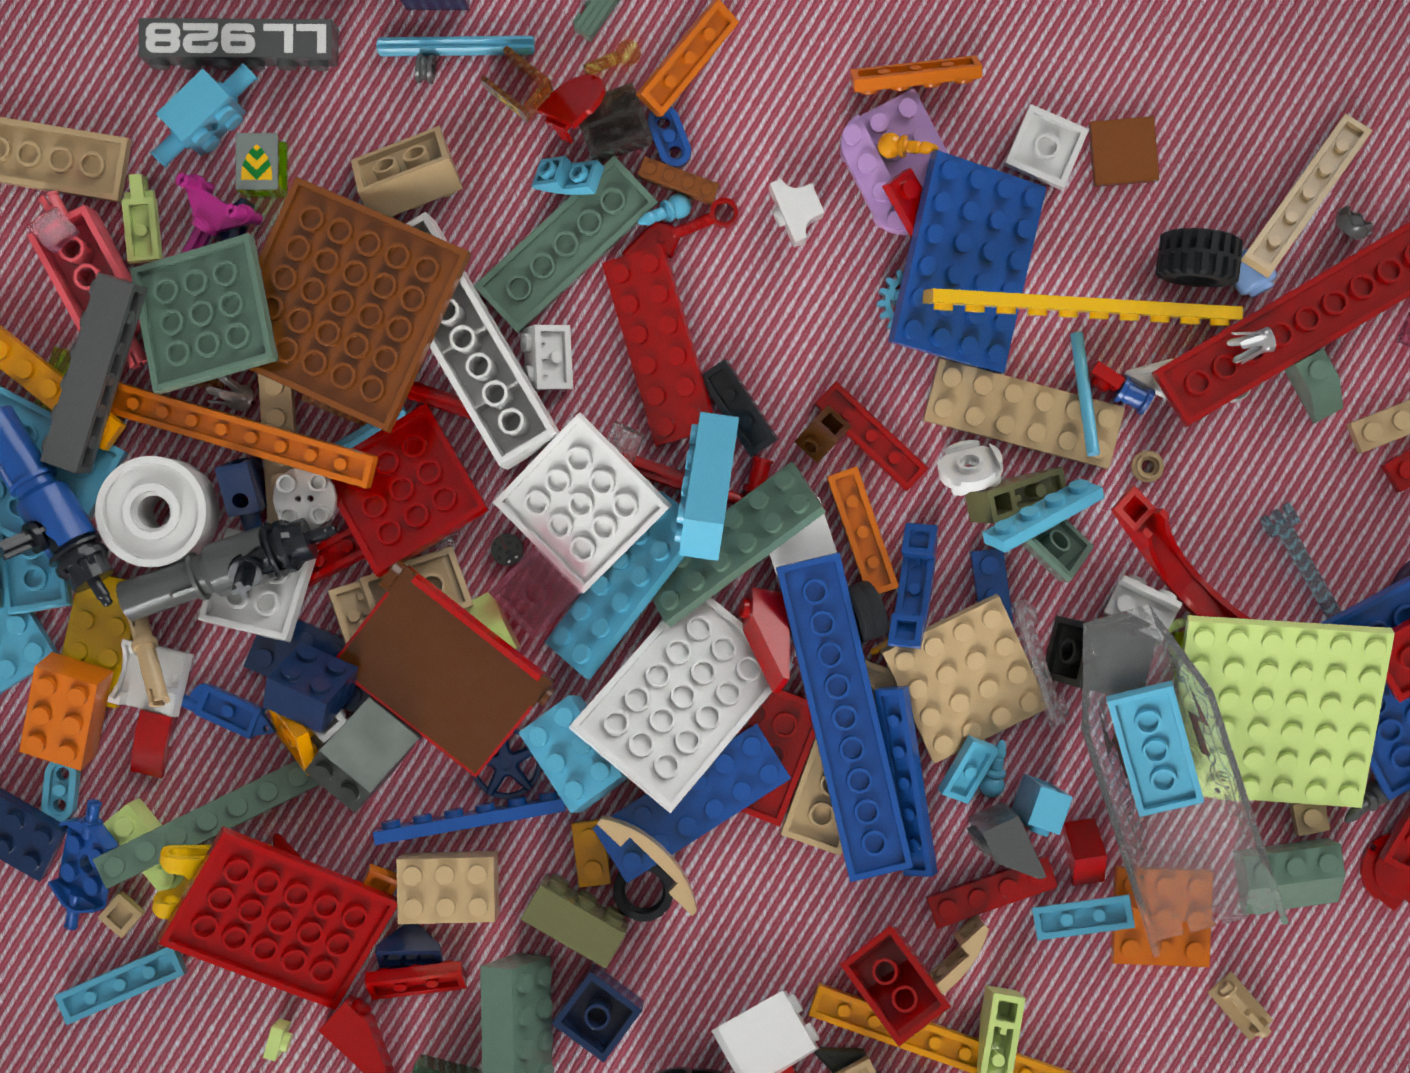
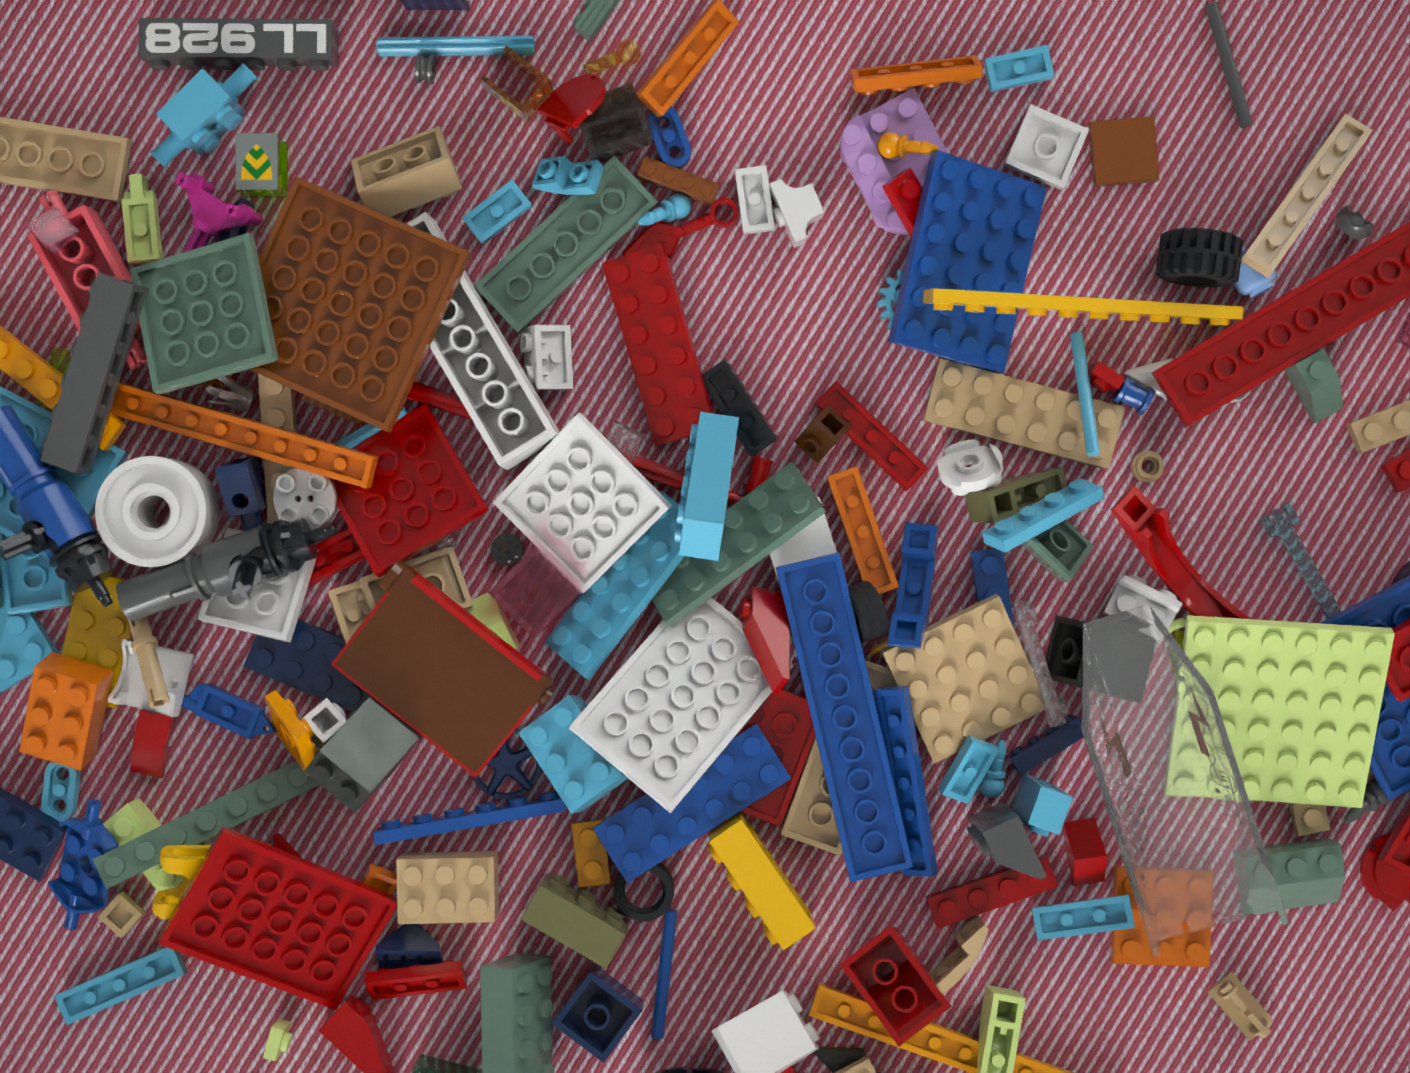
dark blue brick [263,642,358,733] -> none
tan slope [597,815,697,916] -> none
medium azure plate [1106,680,1204,817] -> none
flat silver piece [1227,327,1279,364] -> none
none -> medium azure plate [462,179,533,245]
none -> blue bar [651,909,678,1039]
none -> yellow brick [707,811,816,951]
none -> white plate [735,165,775,235]
none -> medium azure plate [983,45,1054,93]
none -> dark blue piece [1007,714,1089,776]
none -> dark grey bar [1205,2,1253,128]

